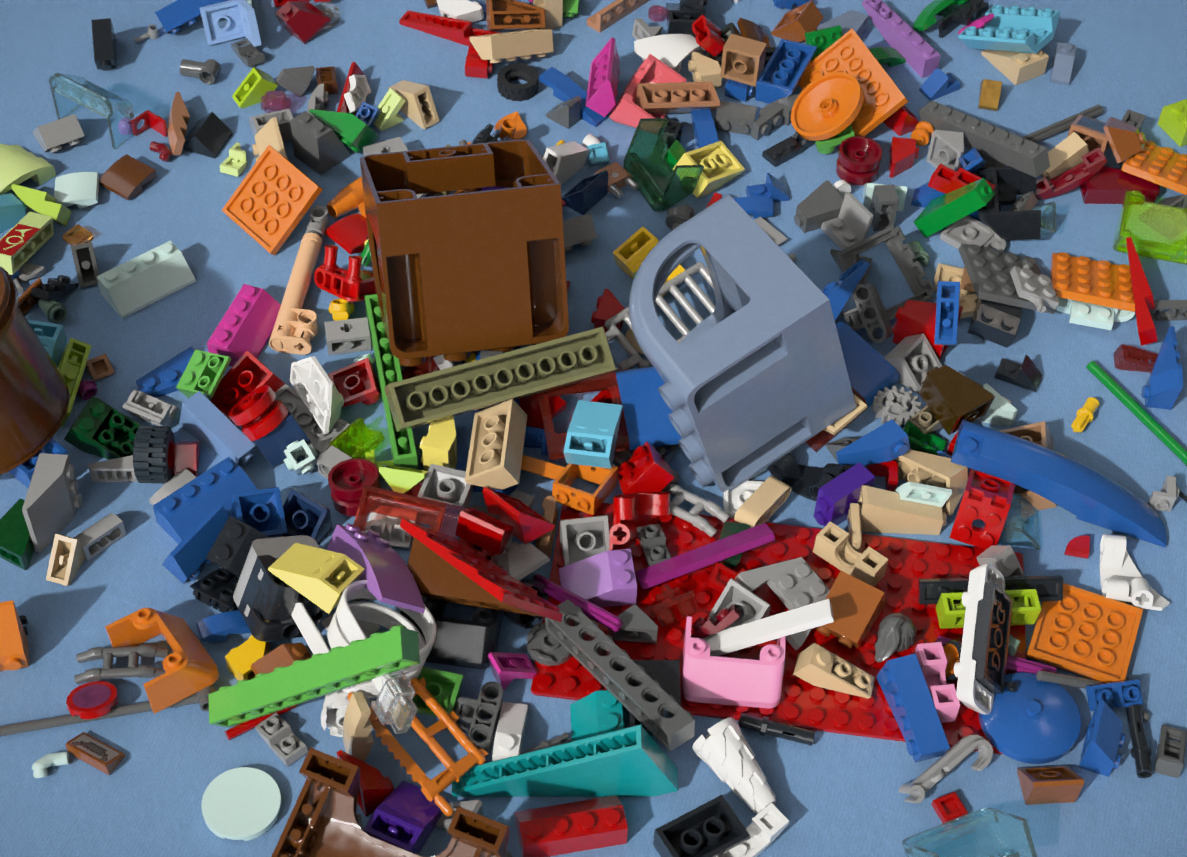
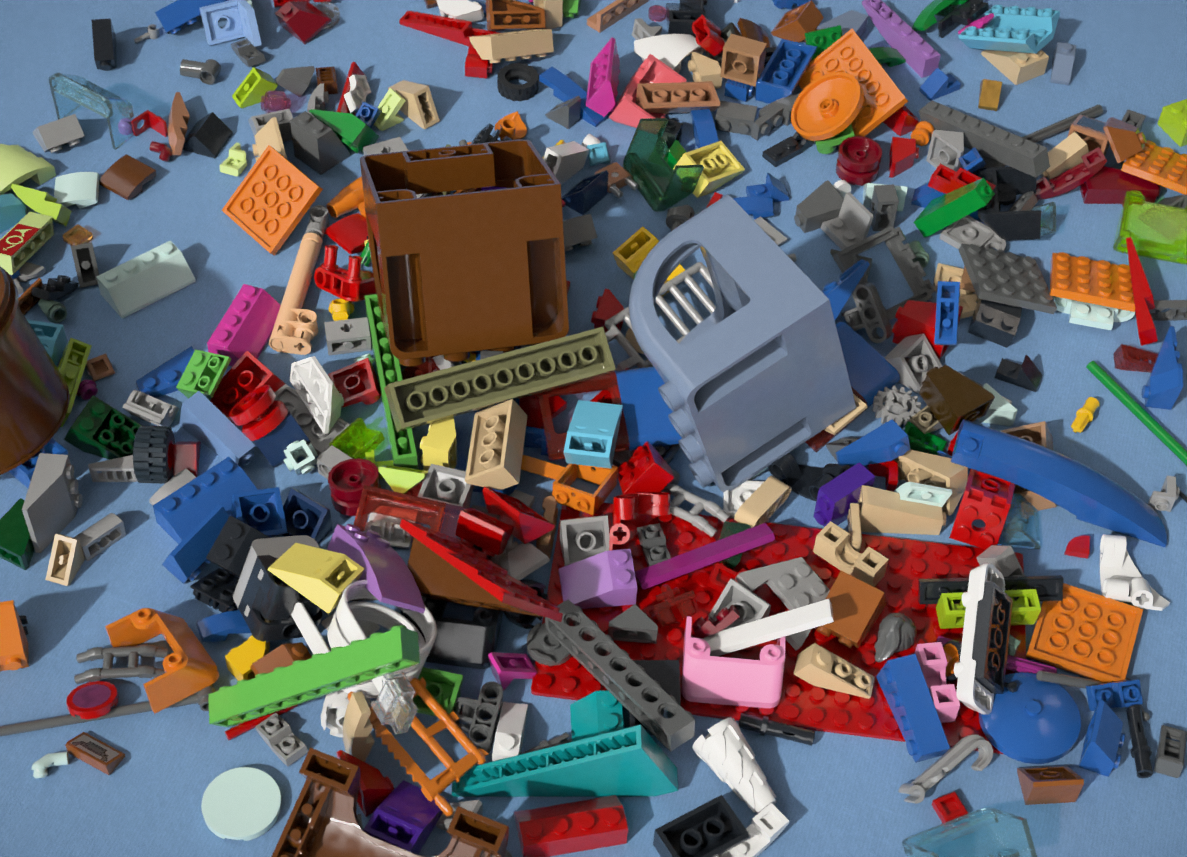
magenta axle [531,574,623,631] -> none
light grey plate [1010,264,1059,313] -> none

